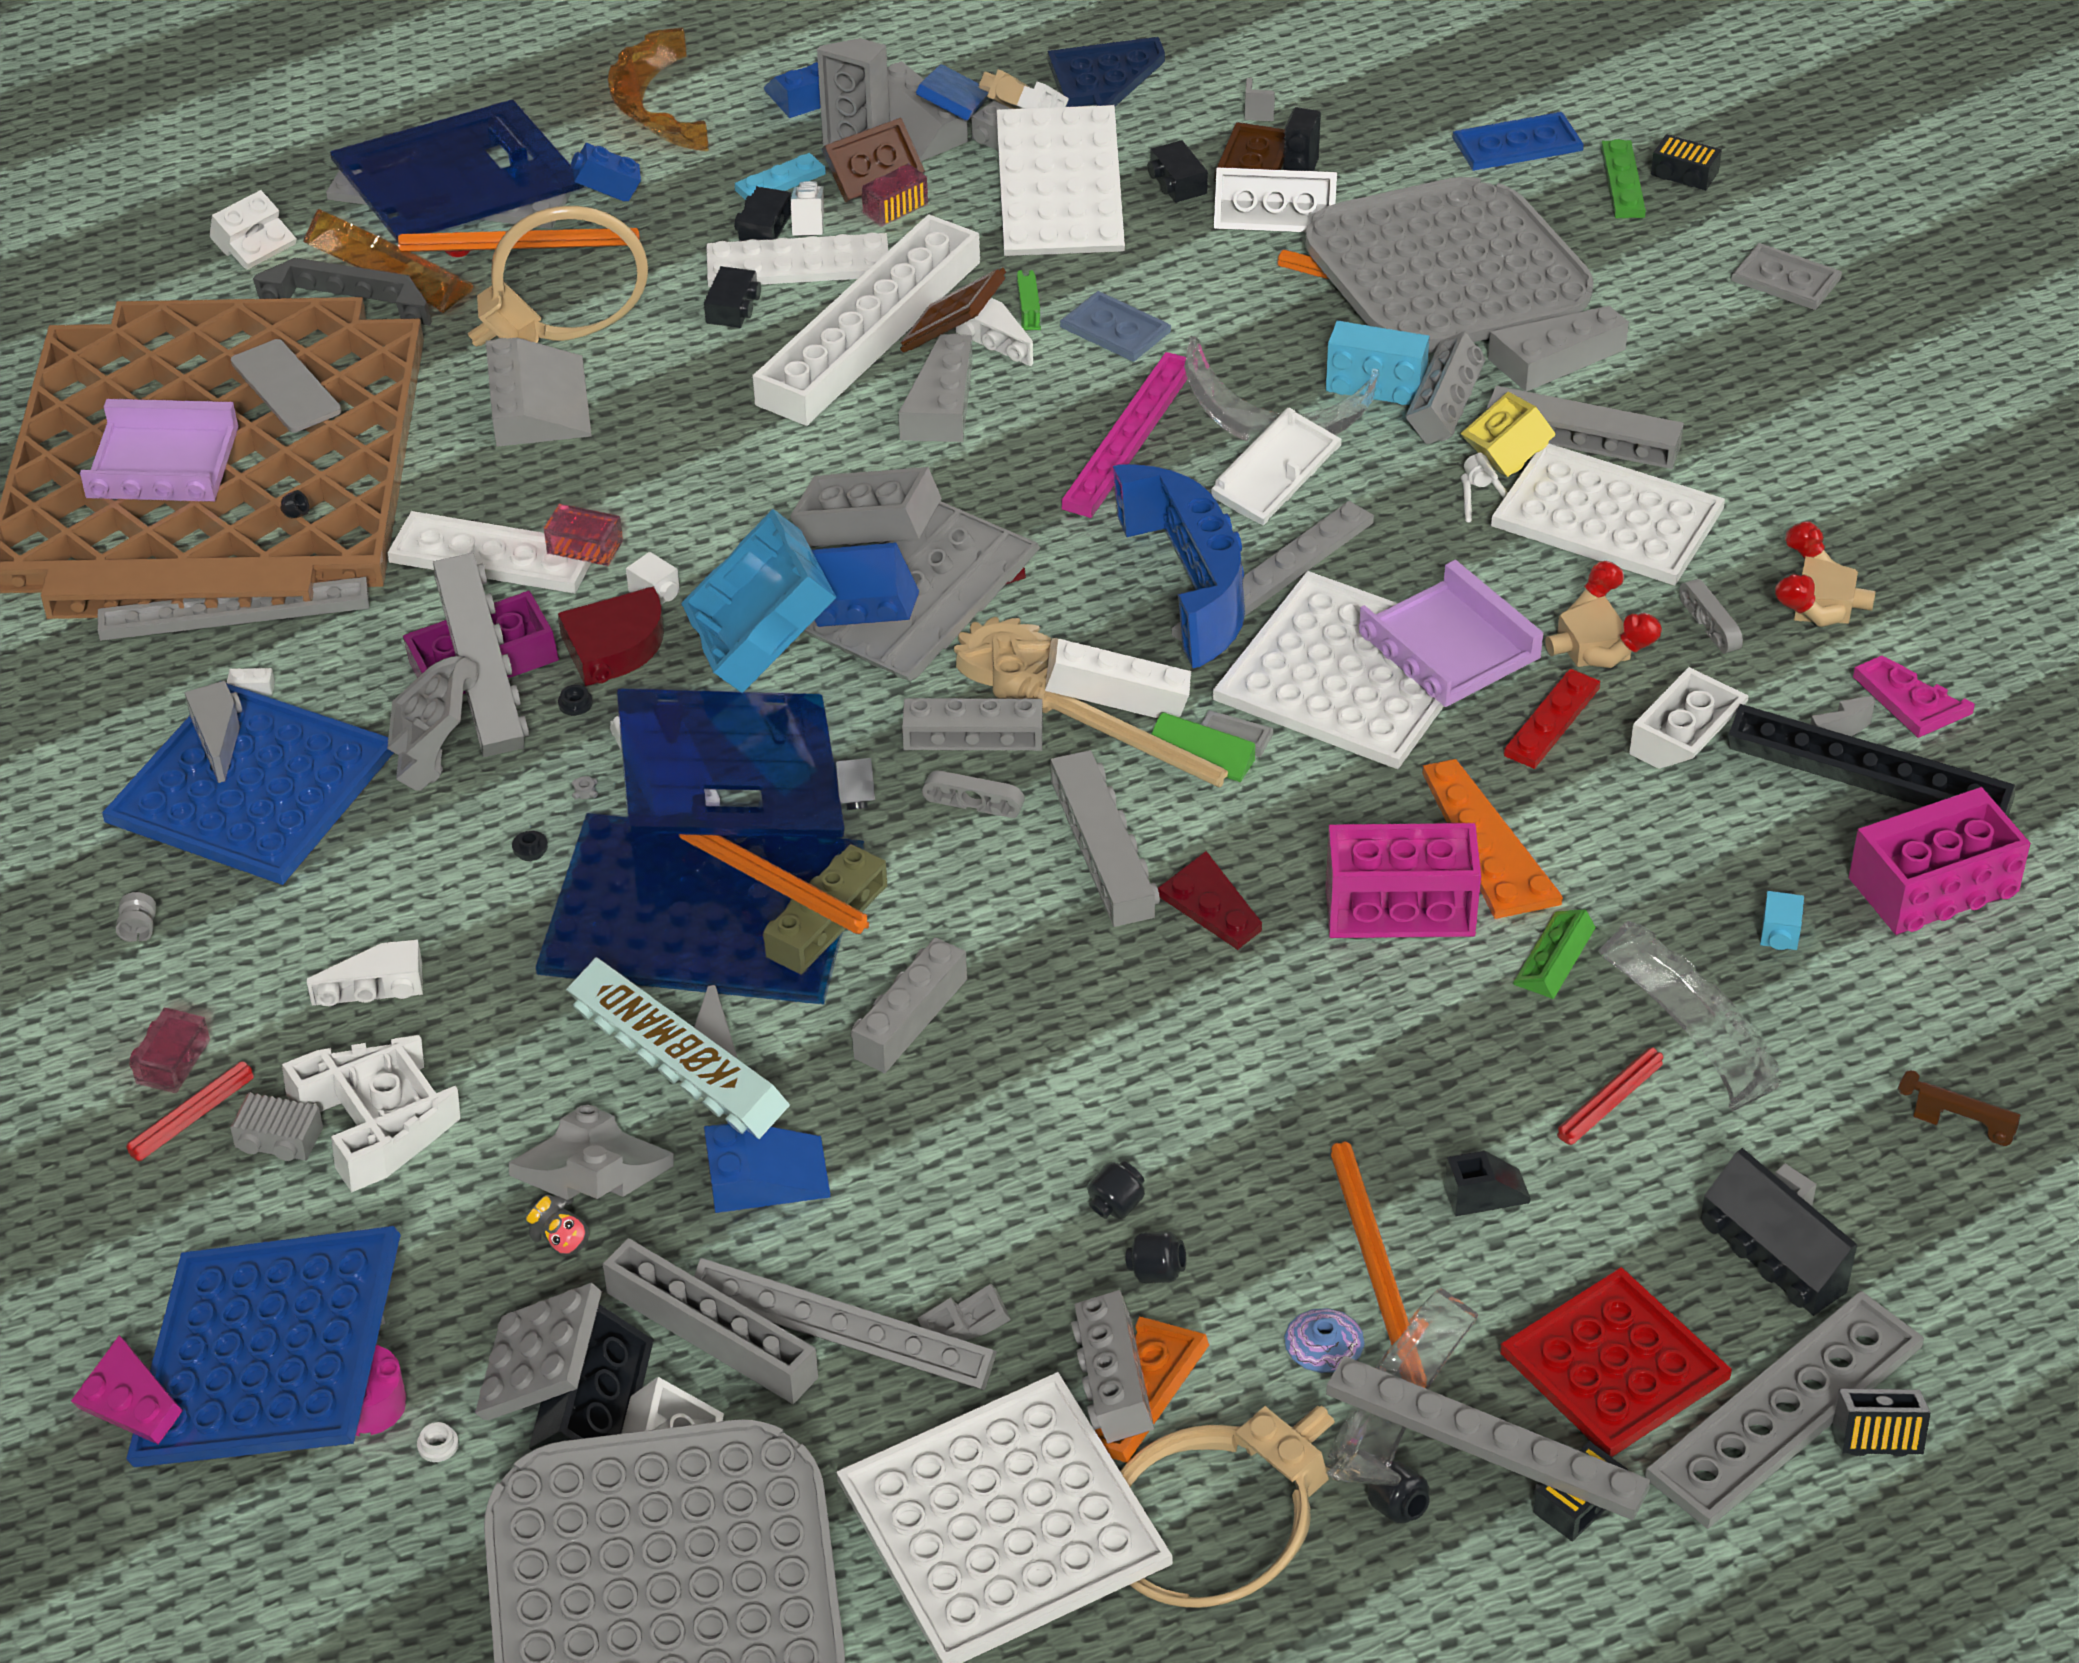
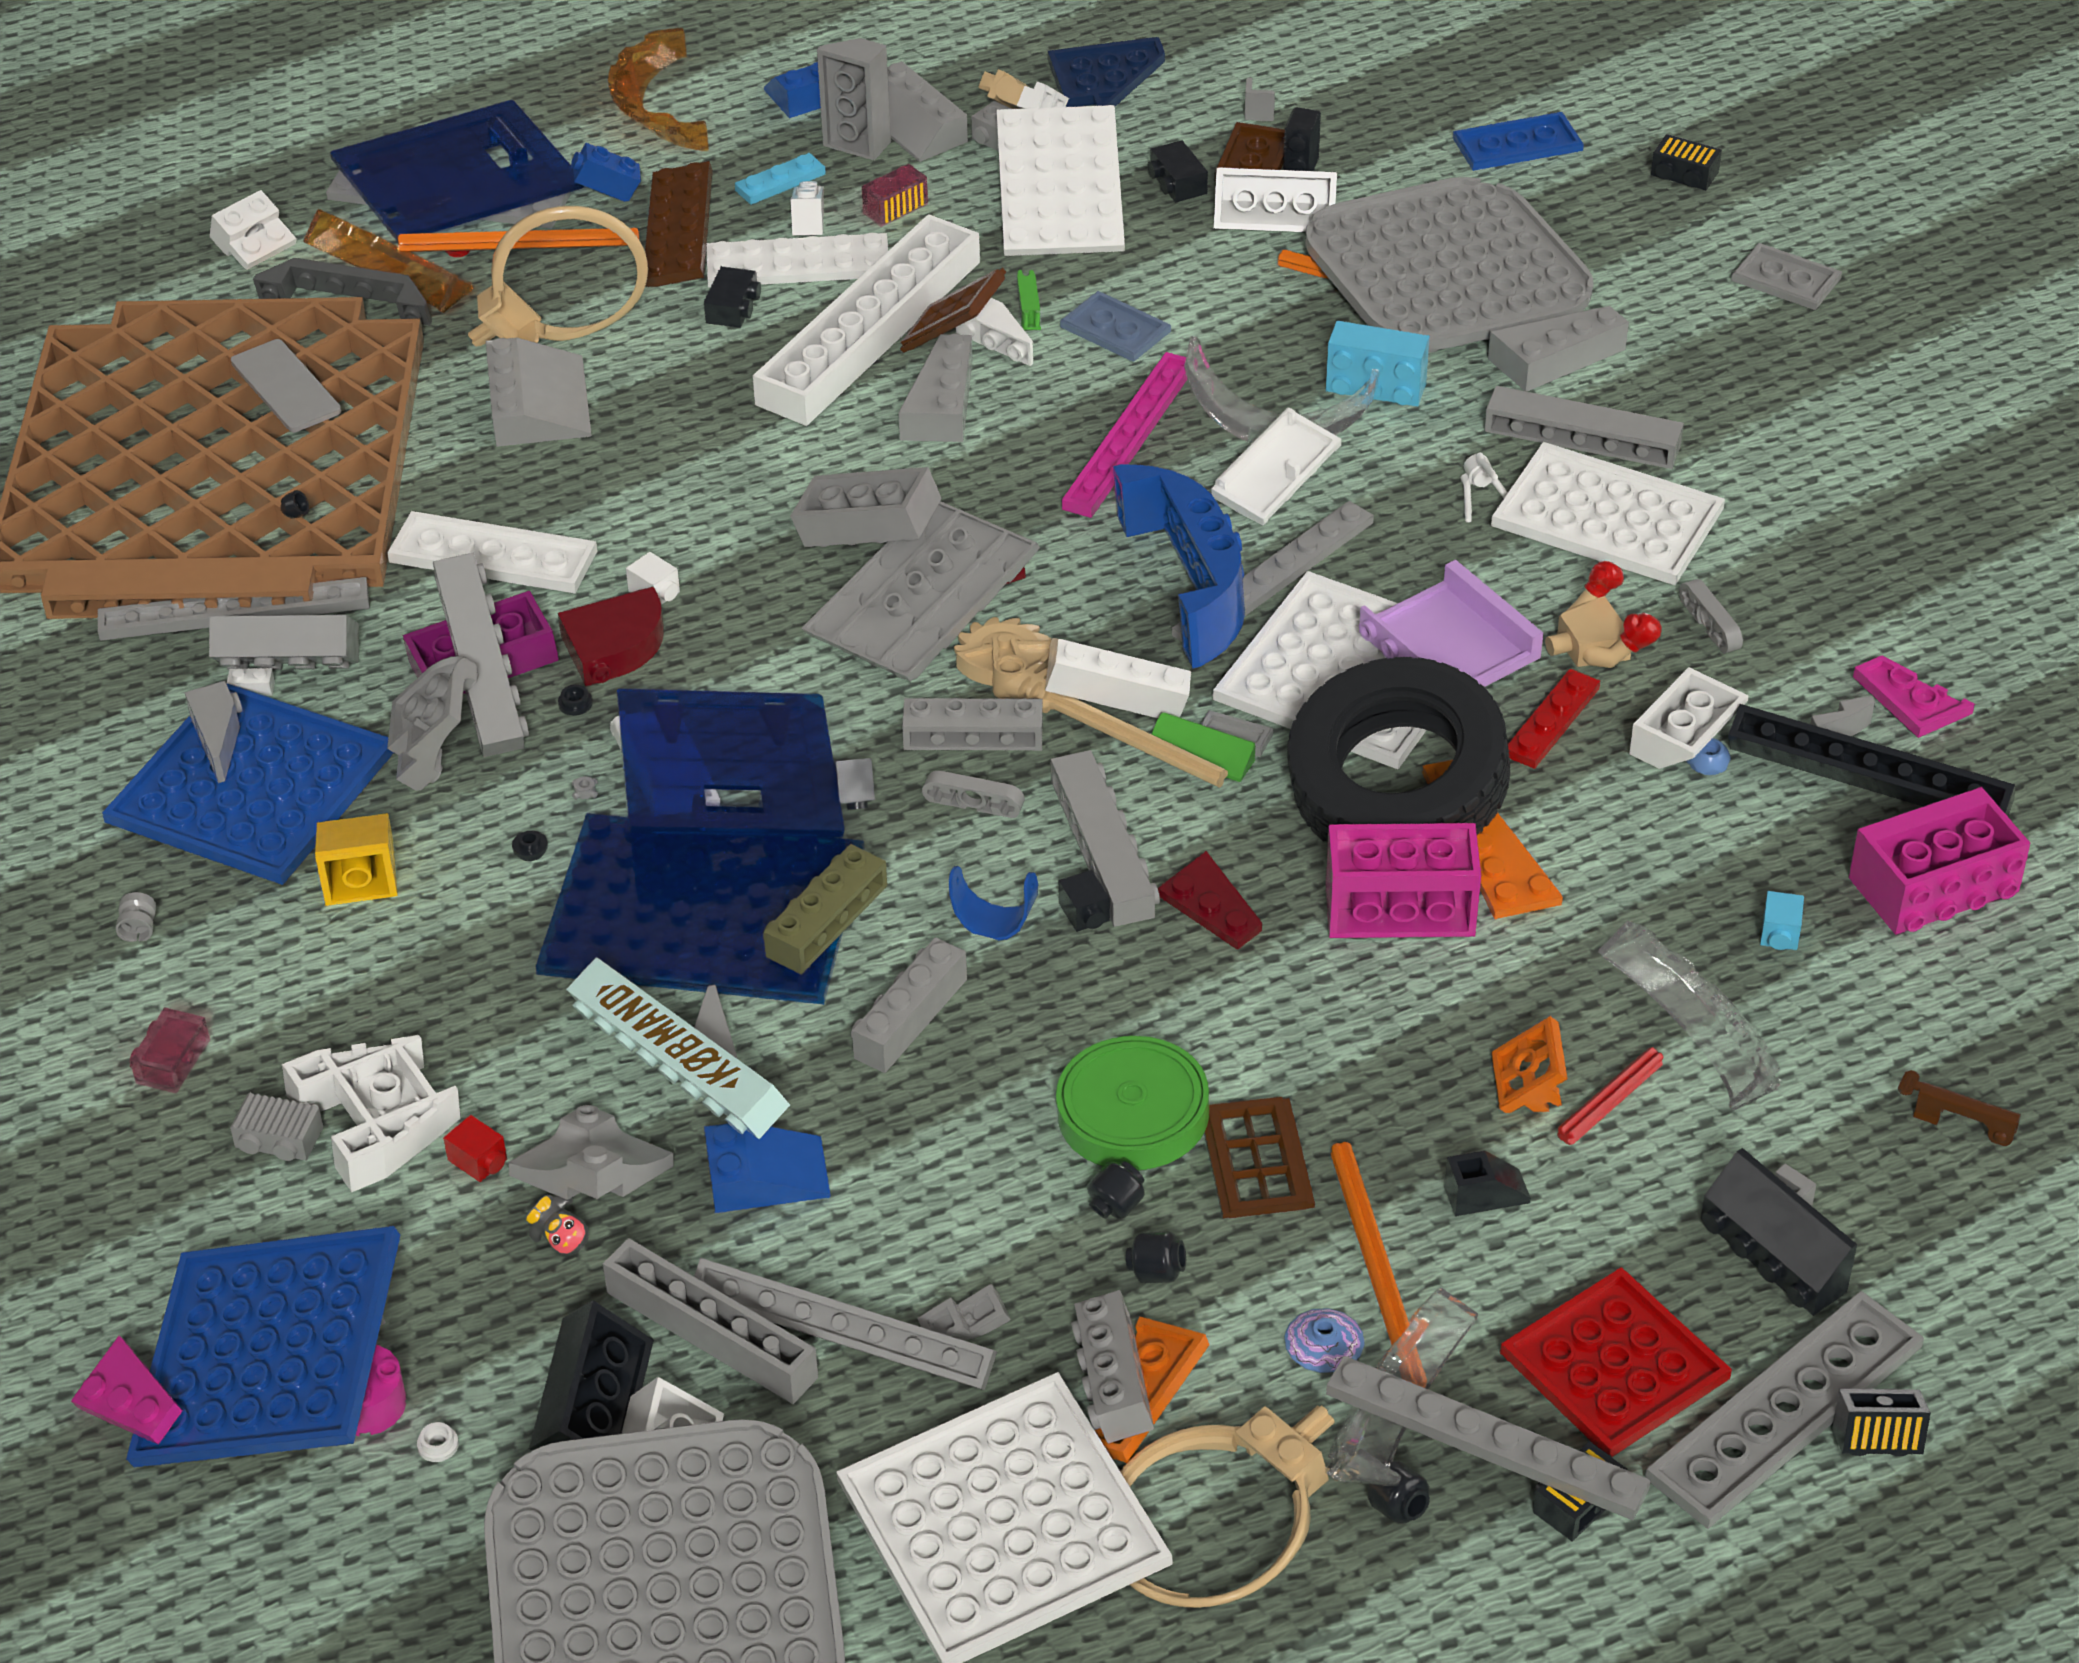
lavender panel [80,399,238,502] -> none
axle [126,1061,254,1162] -> none
white slope [307,940,423,1006] -> none
light grey plate [475,1282,602,1420] -> none
clear pink brick [544,504,623,566] -> none
orange axle [677,819,870,934] -> none
dark azure tile [681,509,836,693] -> none
black brick [734,186,791,241] -> none
blue slope [812,543,919,627] -> none
reddish brown plate [821,118,925,202] -> none
blue tile [916,64,989,120] -> none
light grey brick [1405,331,1486,444] -> none
light yellow slope [1460,391,1556,477] -> none
bright green slope [1513,909,1596,999] -> none
bright green plate [1601,139,1646,218] -> none
torso [1775,521,1876,627] -> none
none -> light grey piece [209,615,359,670]
none -> yellow slope [315,813,398,906]
none -> red brick [443,1115,507,1182]
none -> reddish brown plate [645,161,713,287]
none -> blue piece [949,866,1038,941]
none -> bright green brick [1056,1036,1209,1170]
none -> black brick [1058,870,1110,932]
none -> reddish brown piece [1204,1097,1315,1219]
none -> black tyre [1287,657,1510,842]
none -> orange piece [1491,1016,1568,1113]
none -> medium blue plate [1686,738,1731,775]

